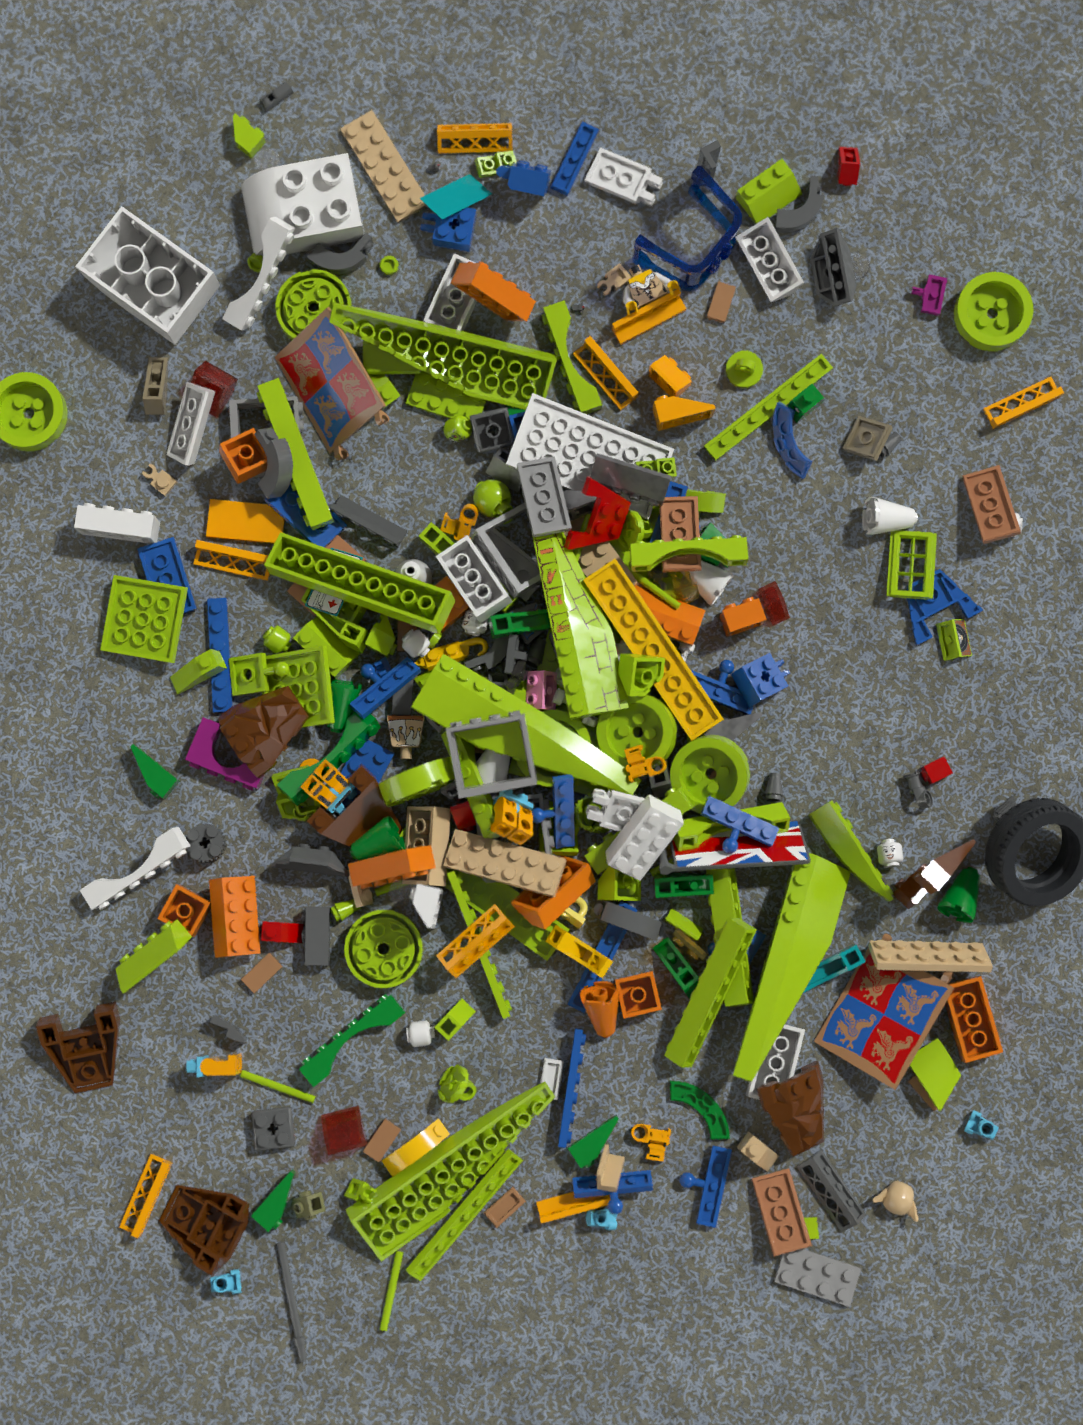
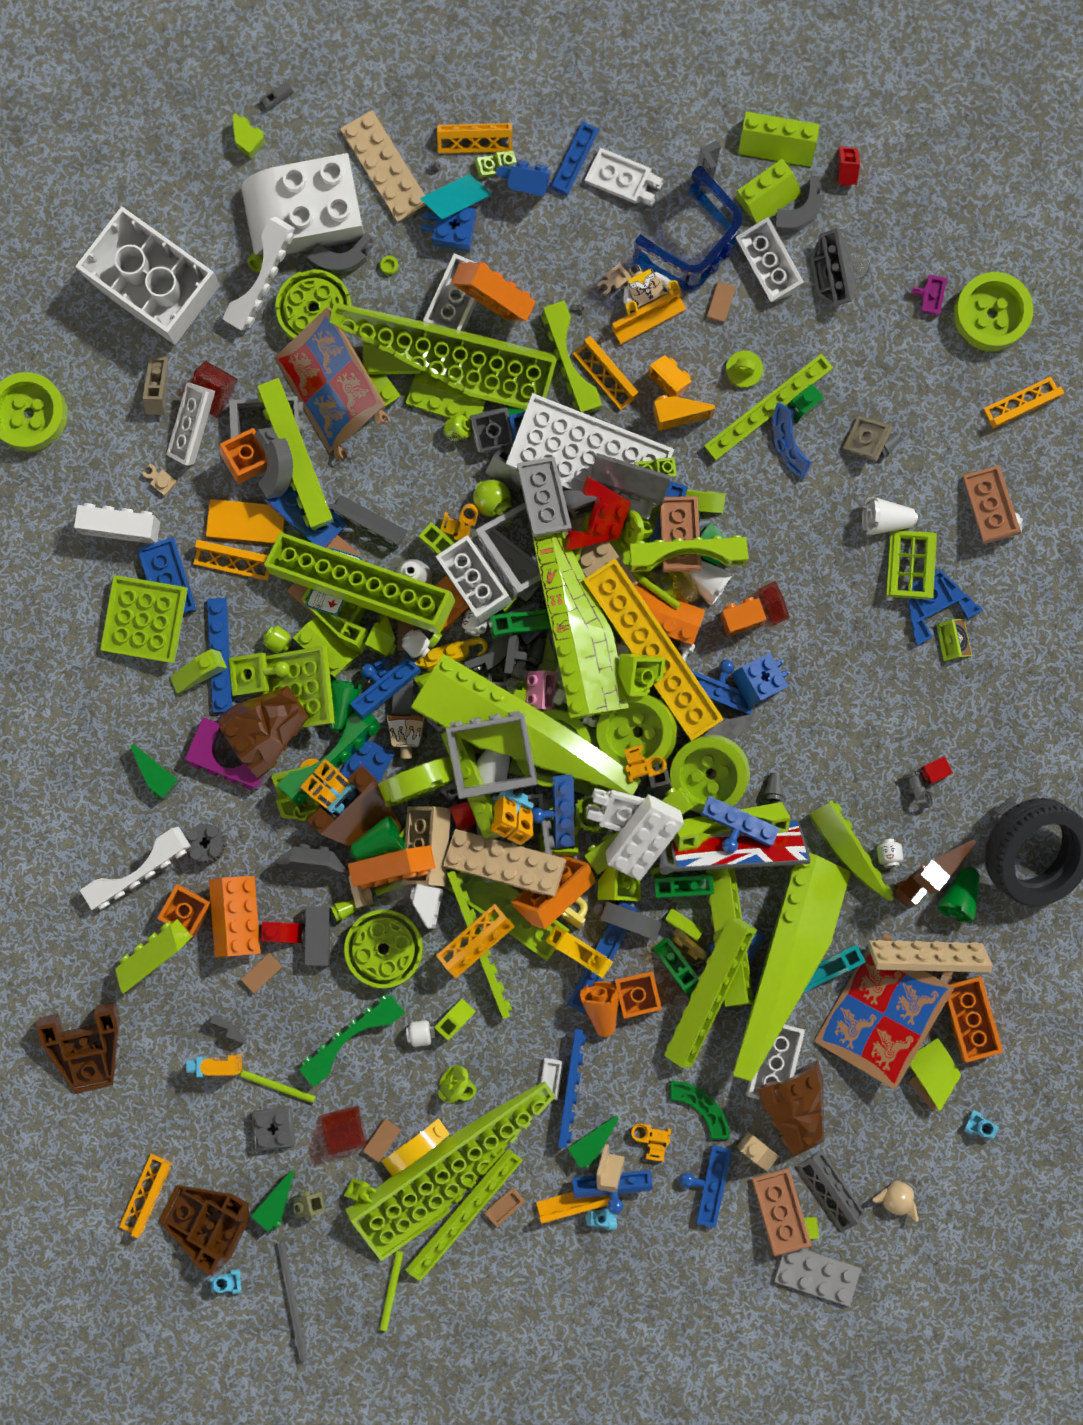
none -> lime slope [738,111,820,167]

